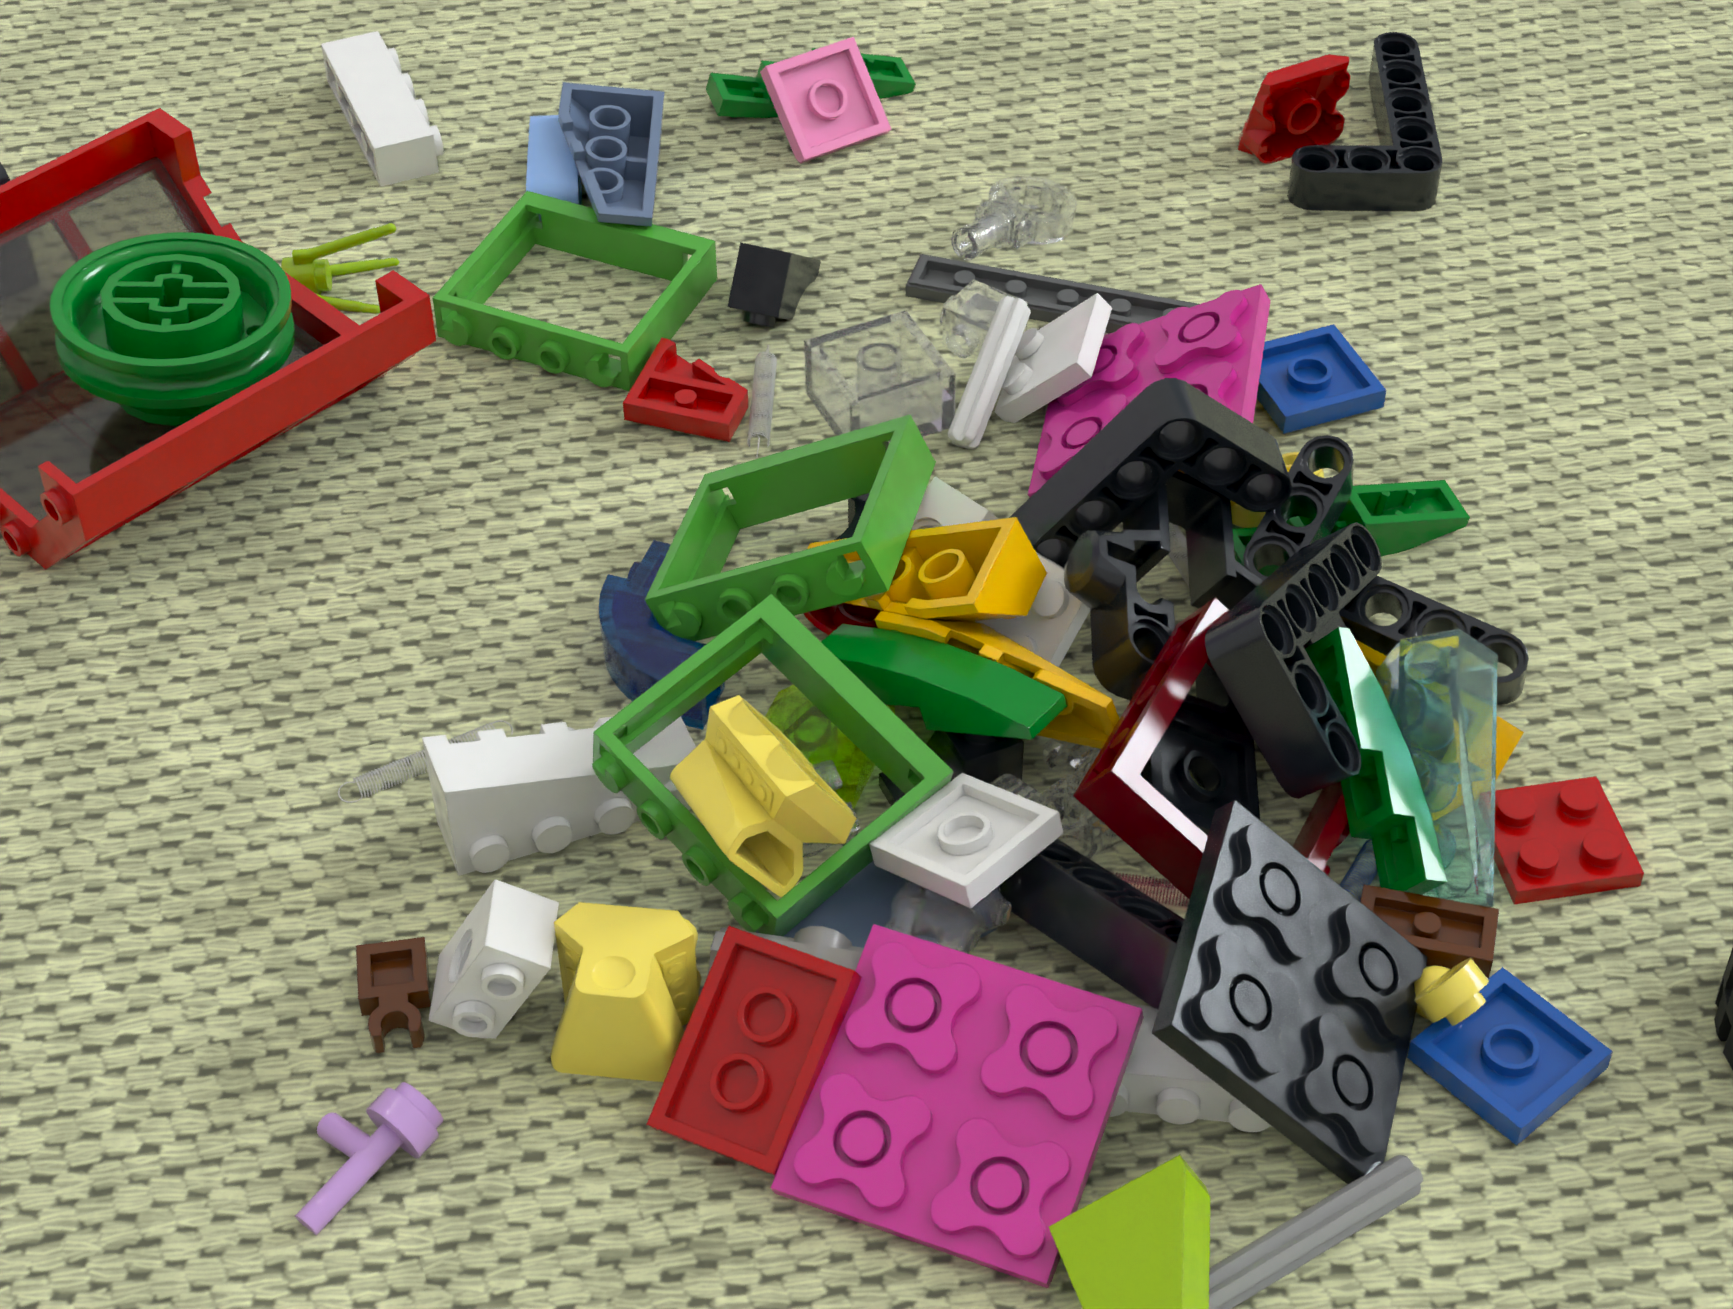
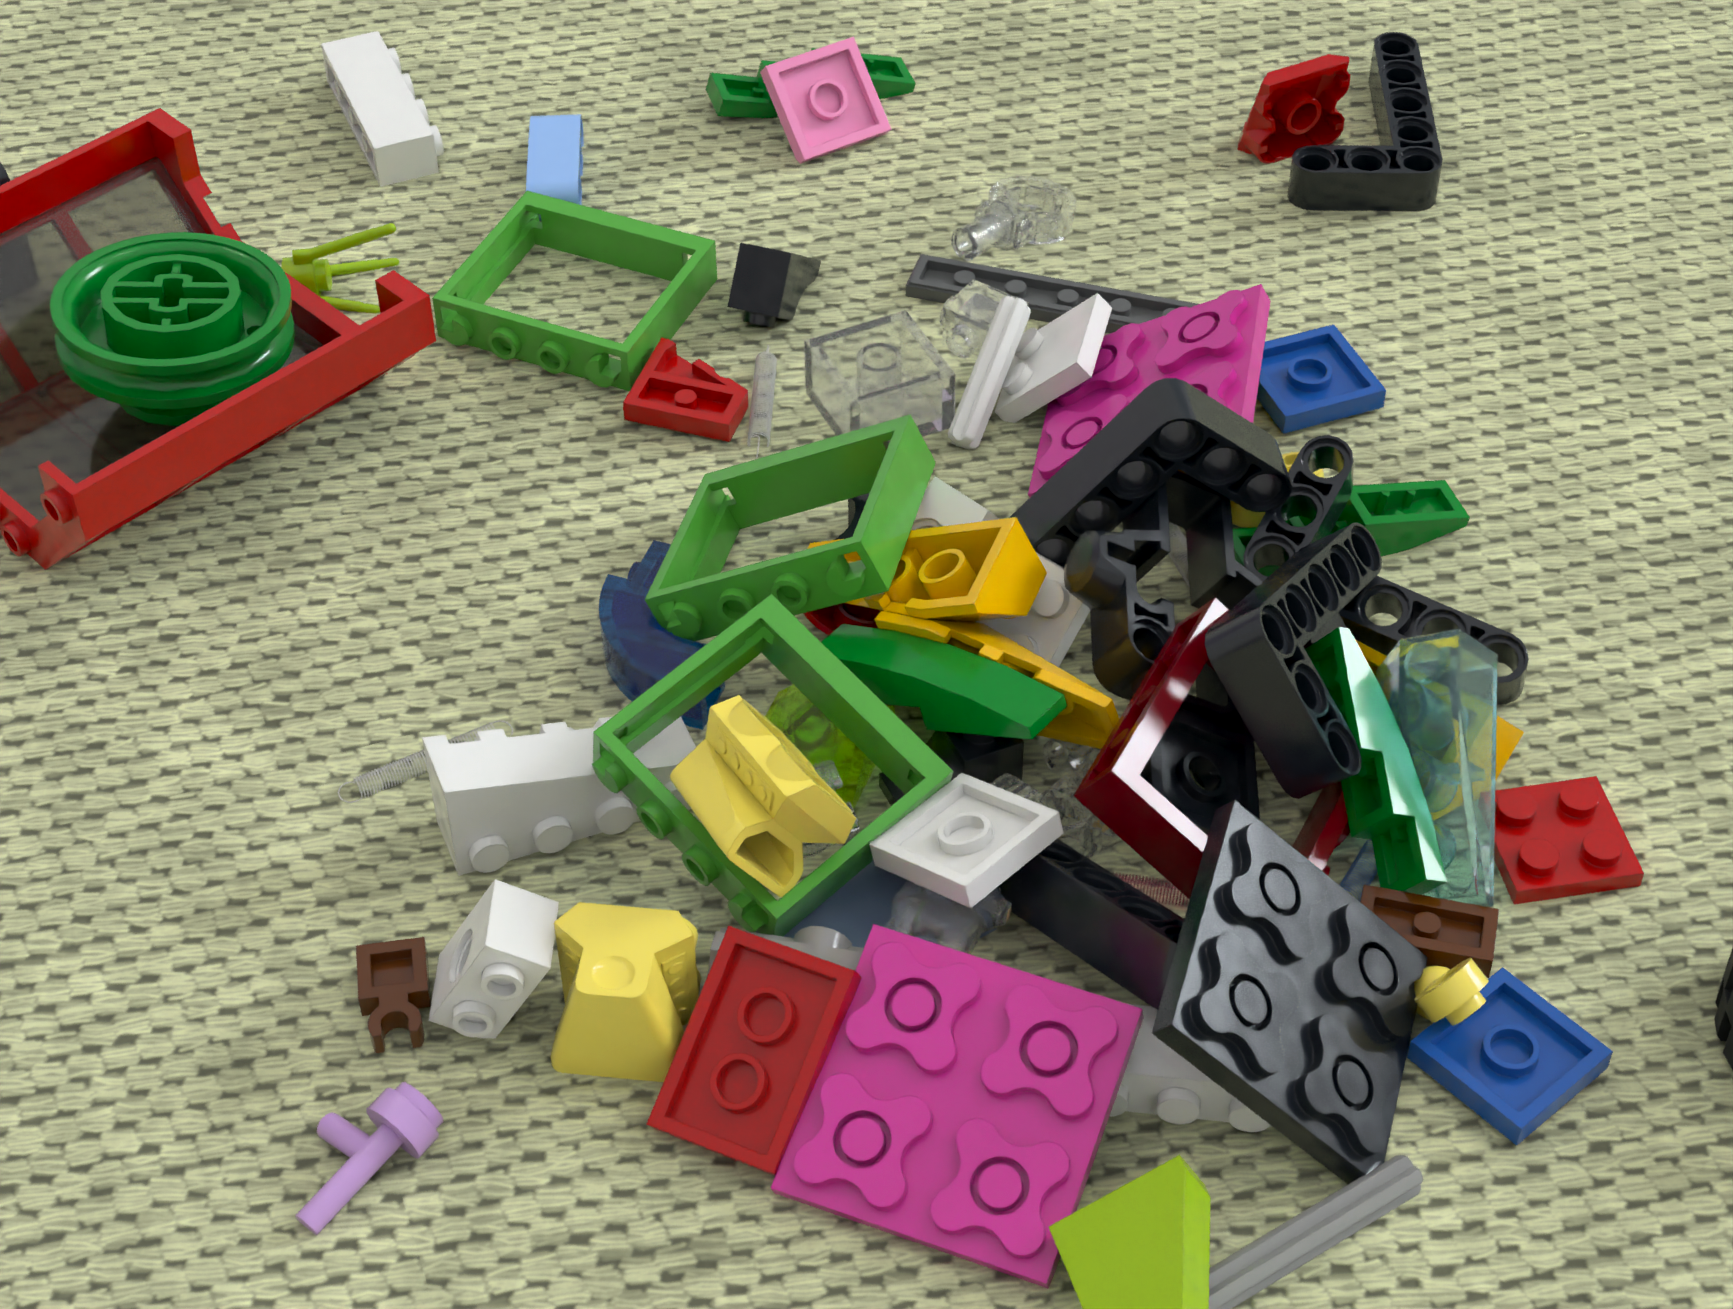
sand blue wedge [558,82,664,226] -> none

